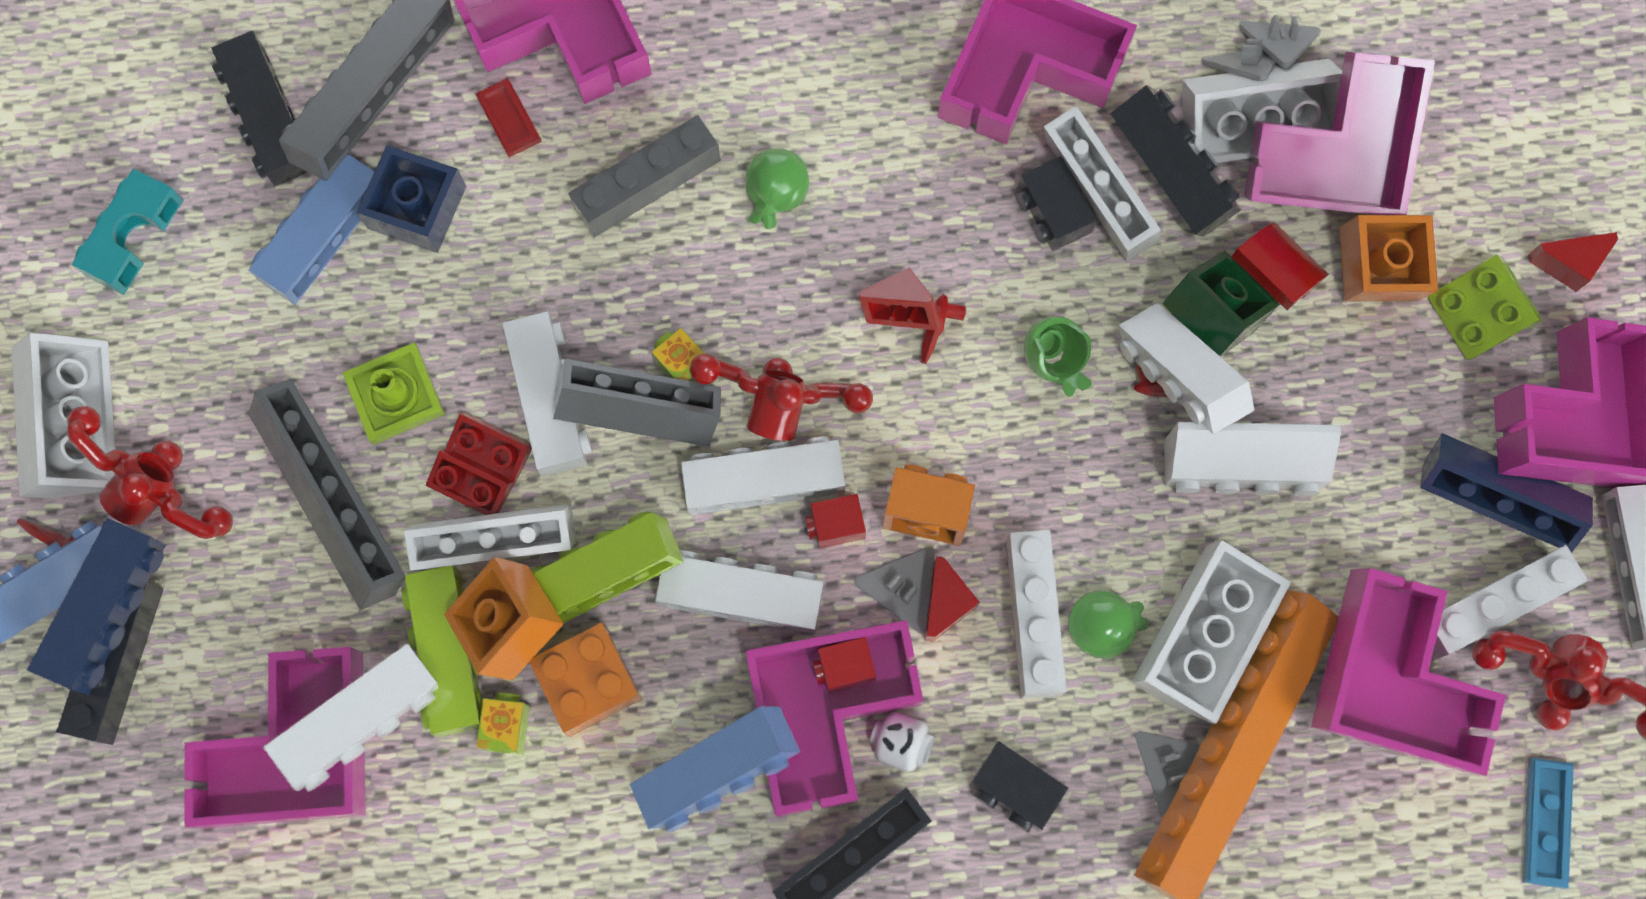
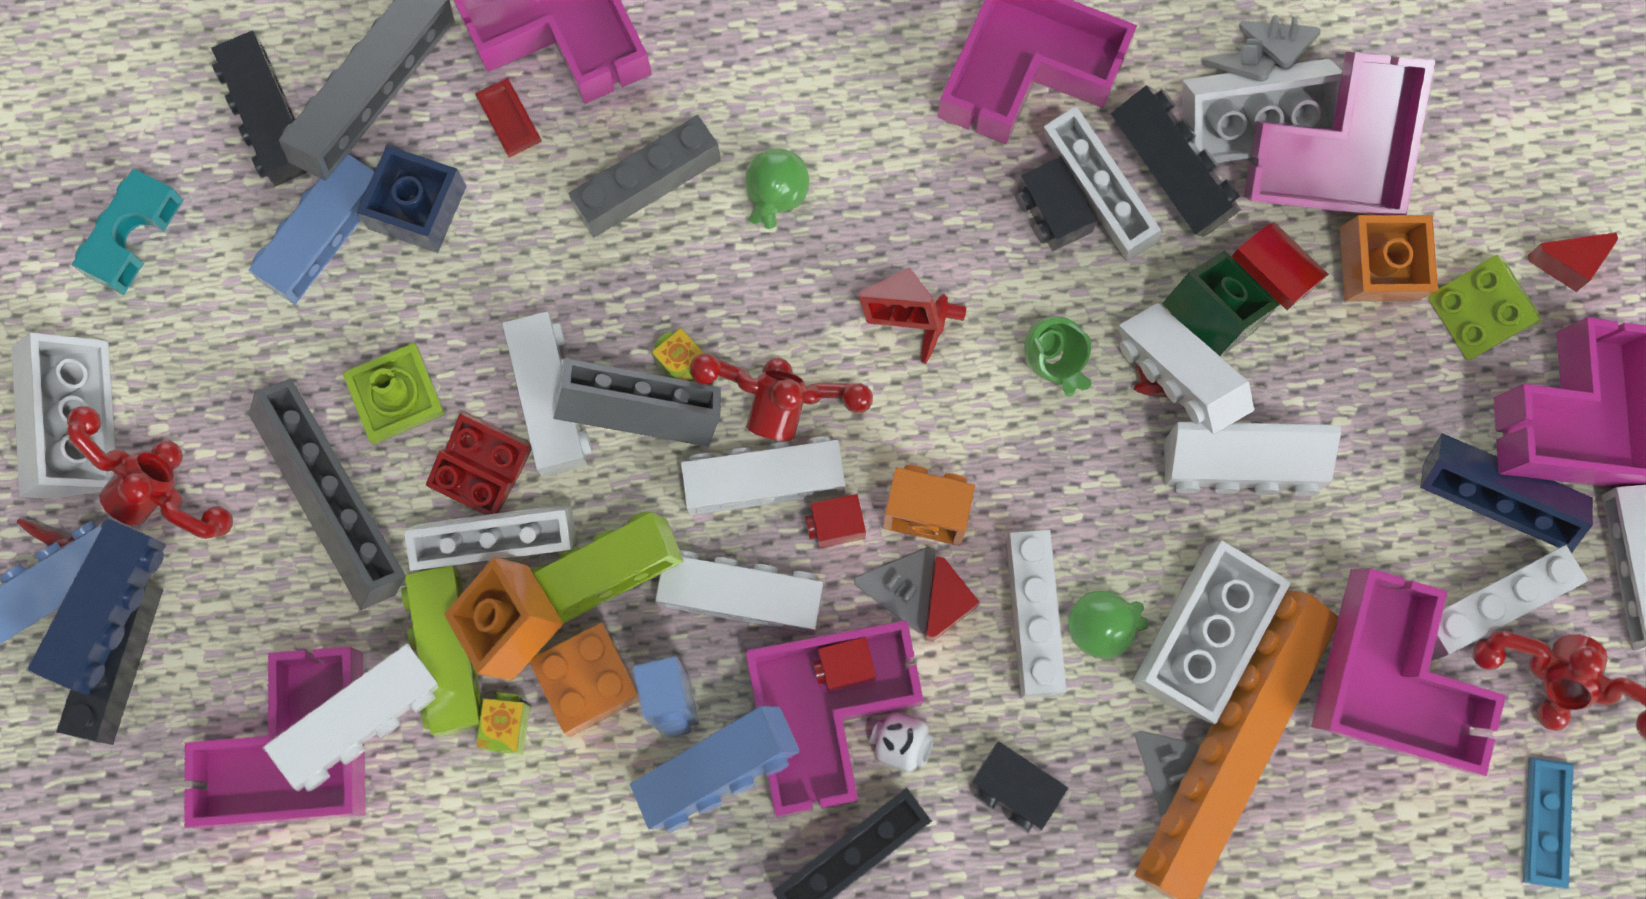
none -> medium blue brick [633,656,699,738]

